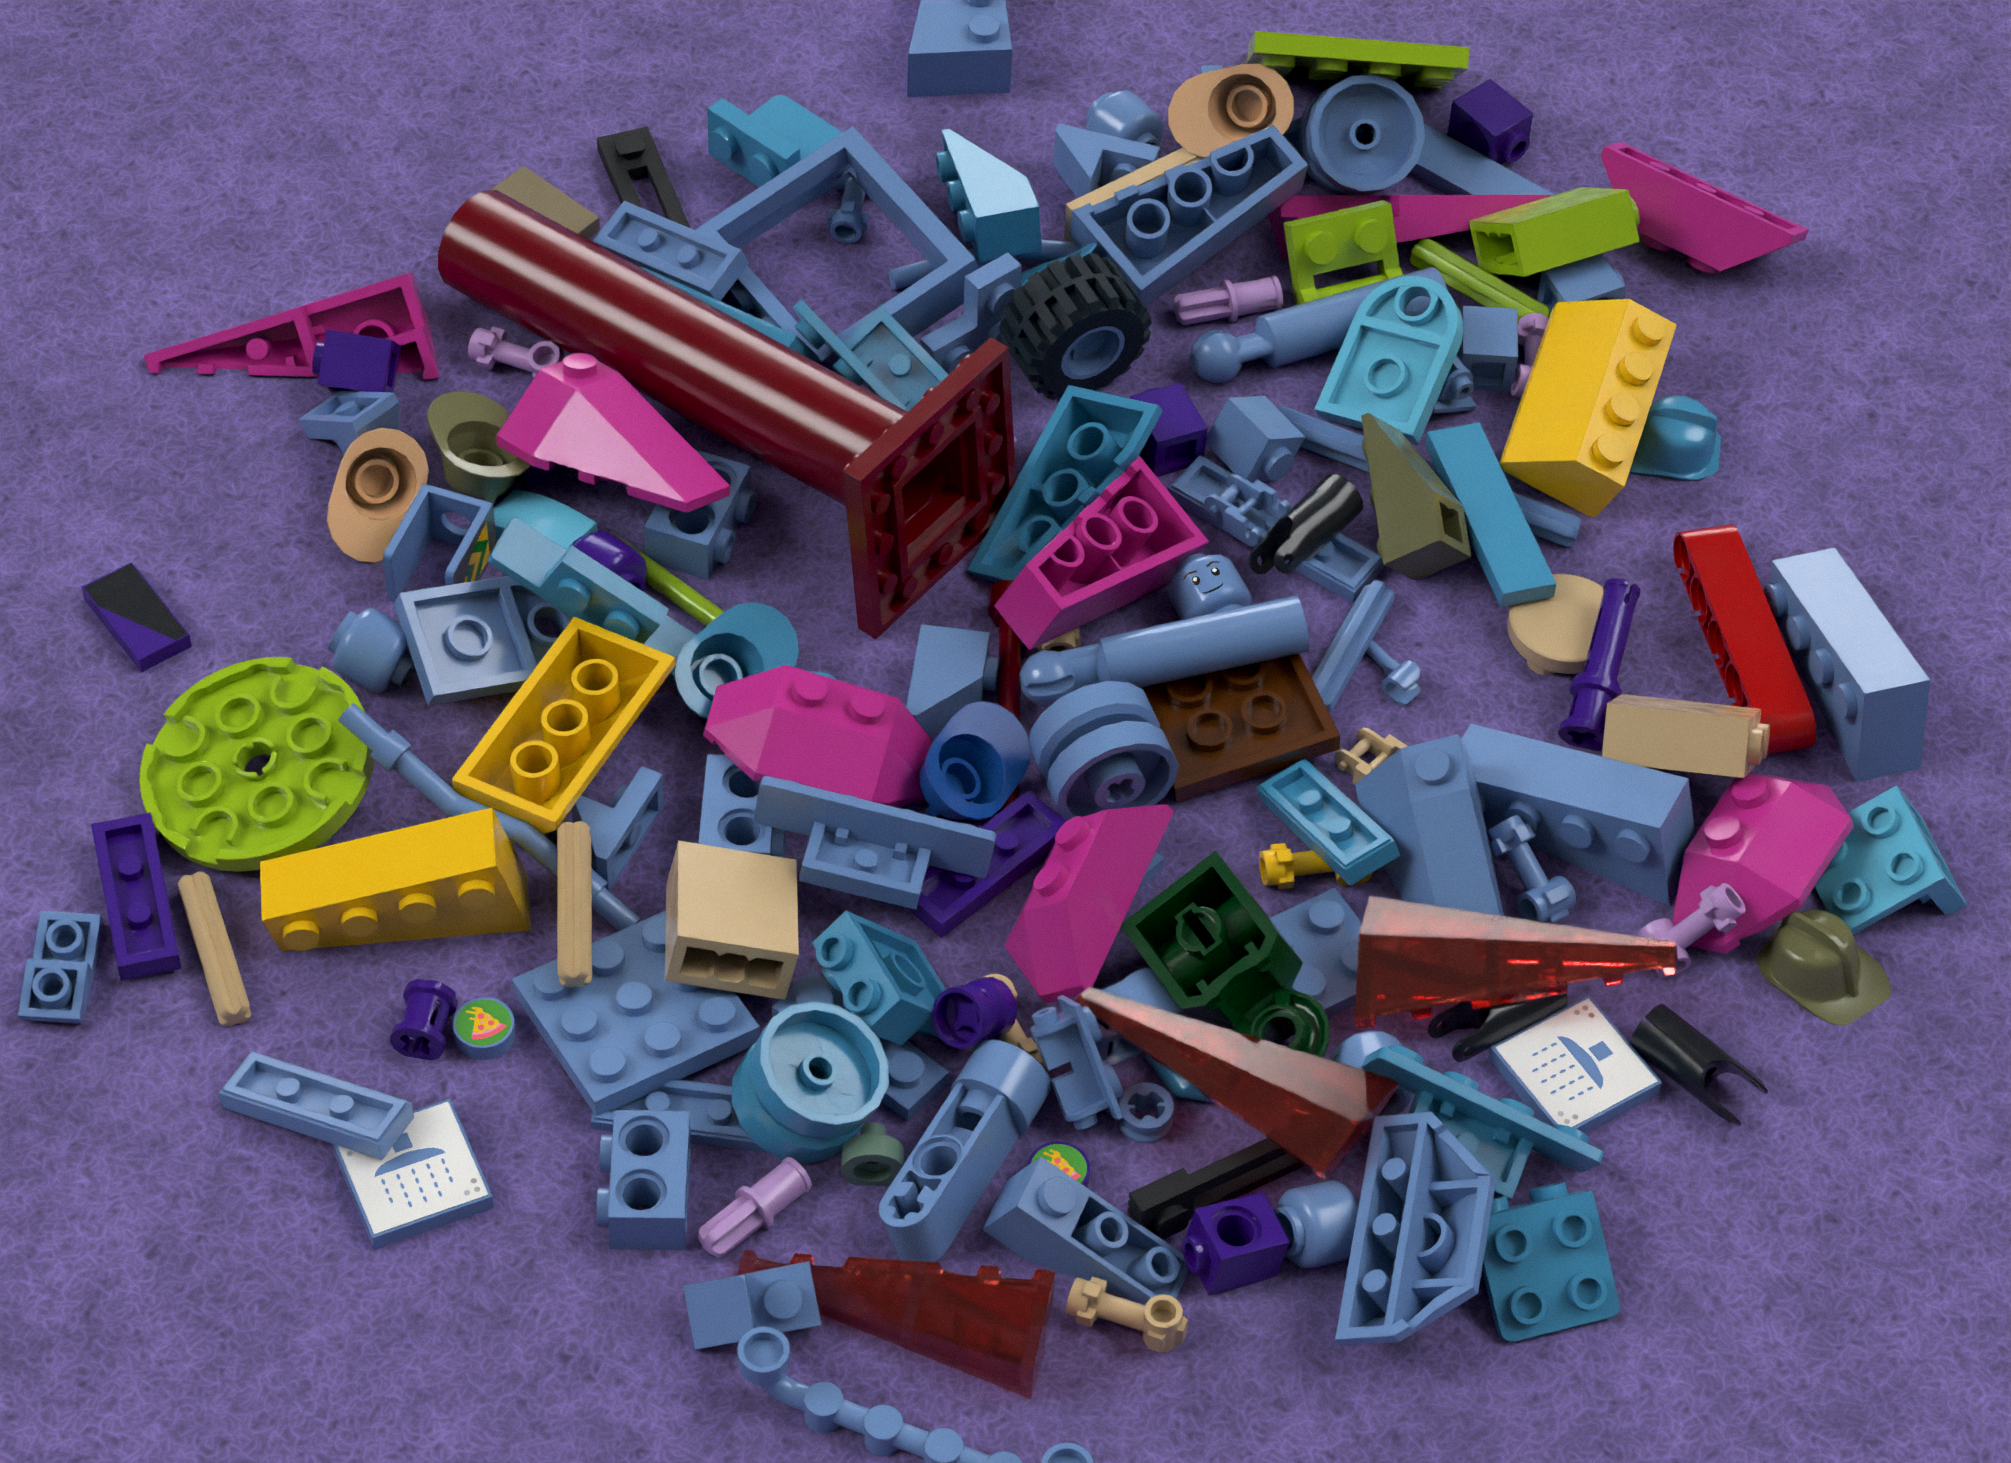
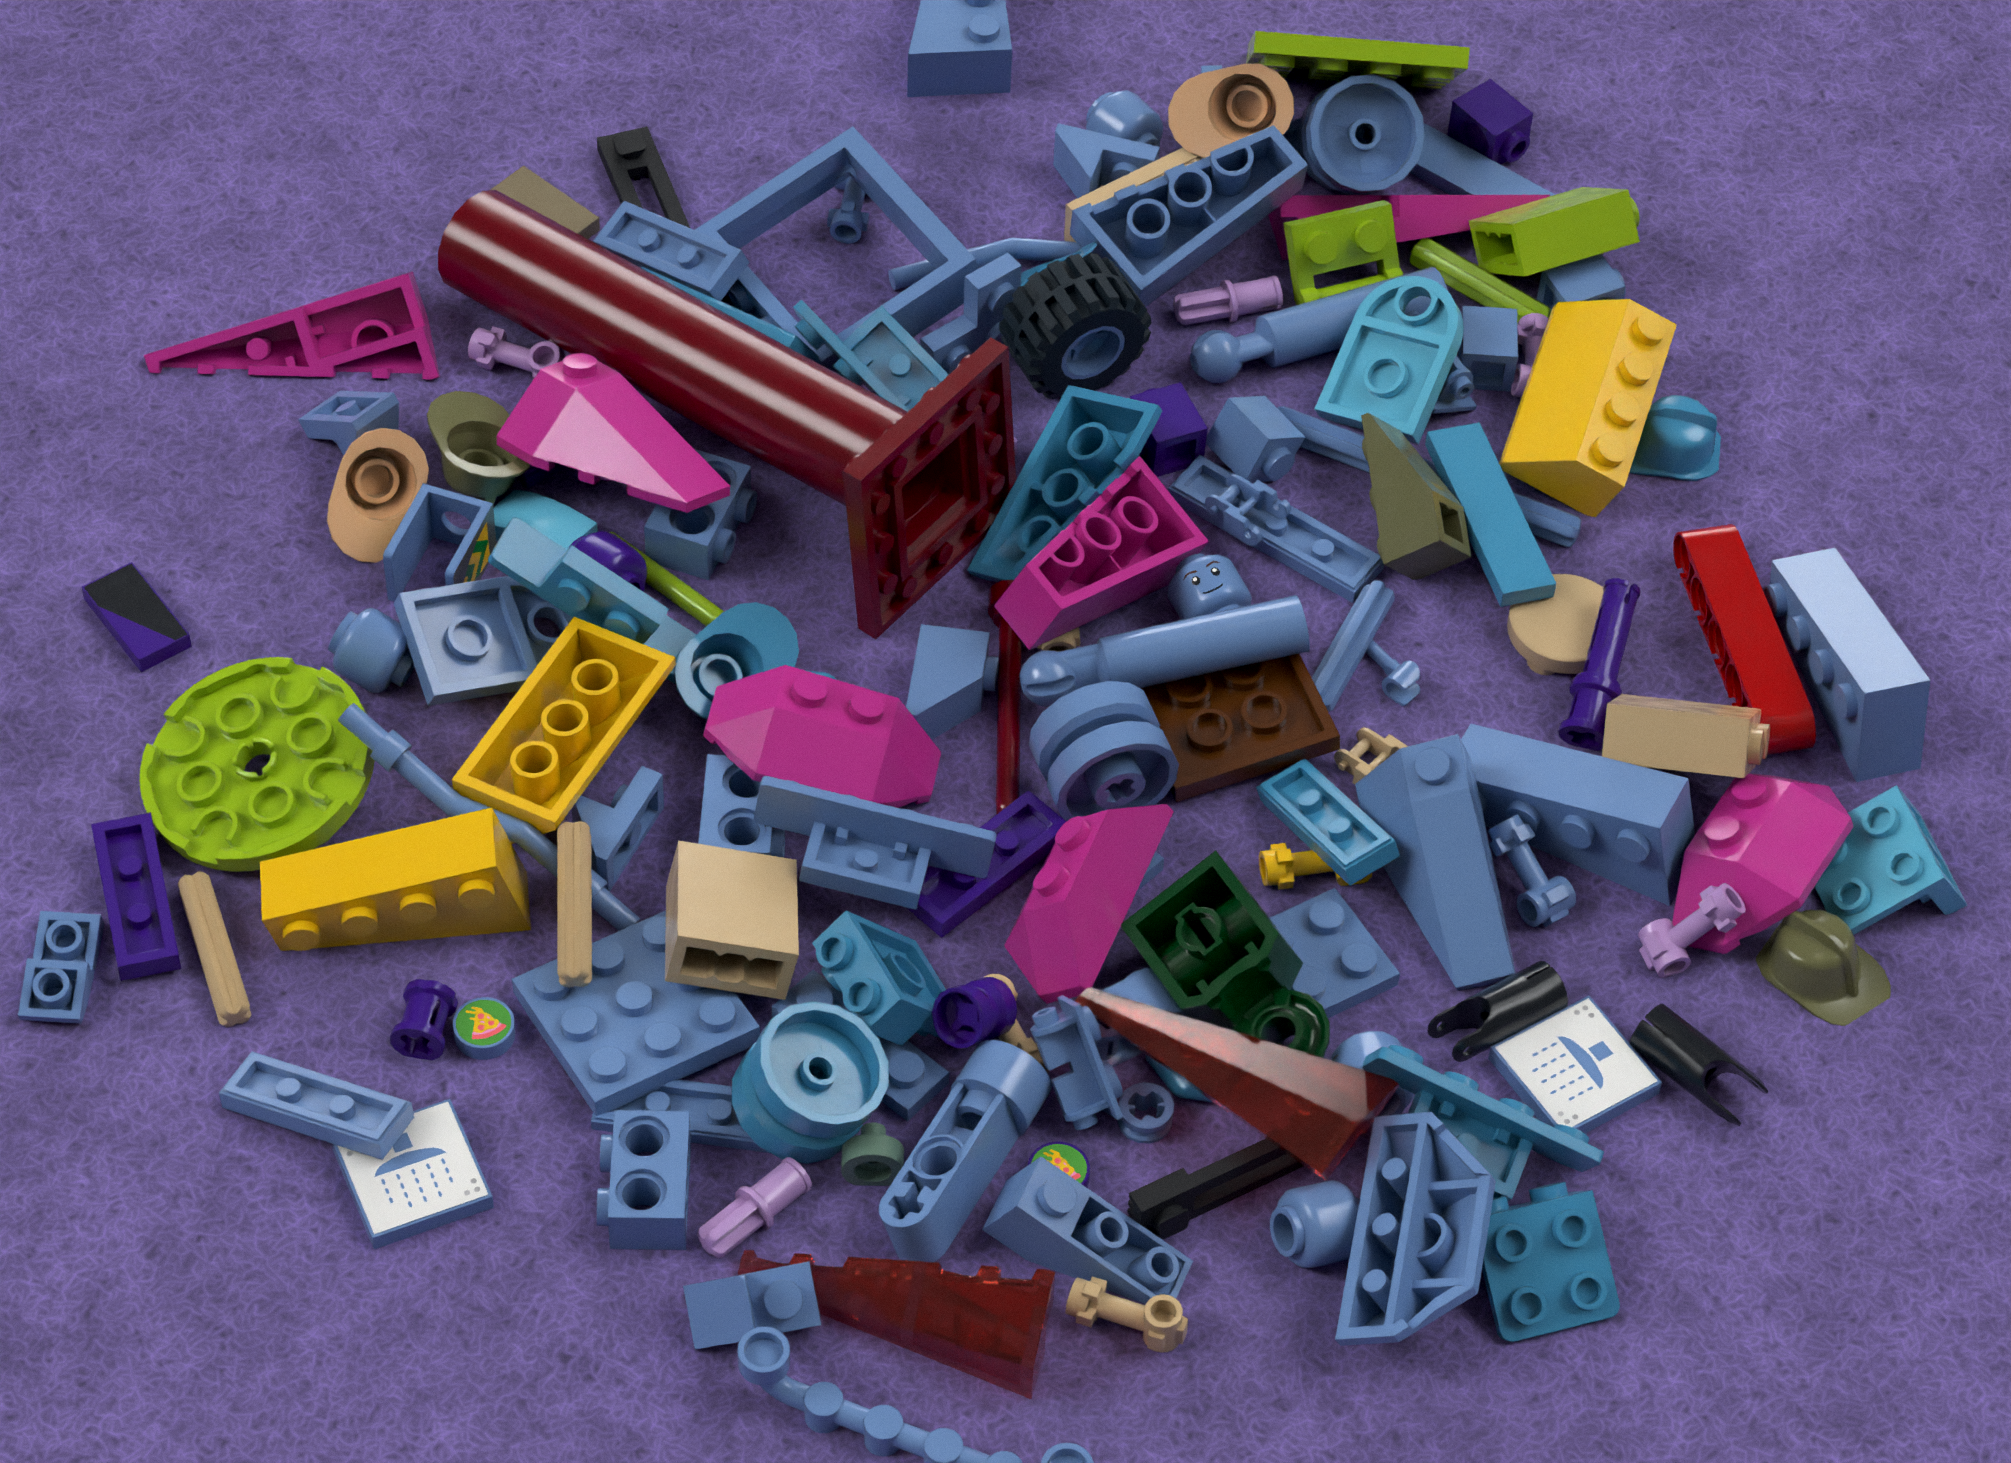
dark purple brick [312,329,401,393] -> none
dark azure bracket [707,95,843,187] -> none
blue piece [919,701,1030,821] -> none
dark azure slope [935,129,1042,262] -> none
dark purple brick [1182,1191,1290,1296] -> none
black piece [1249,474,1363,574] -> none
clear red wedge [1355,896,1678,1028] -> none
dark pink wedge [1601,142,1809,274] -> none

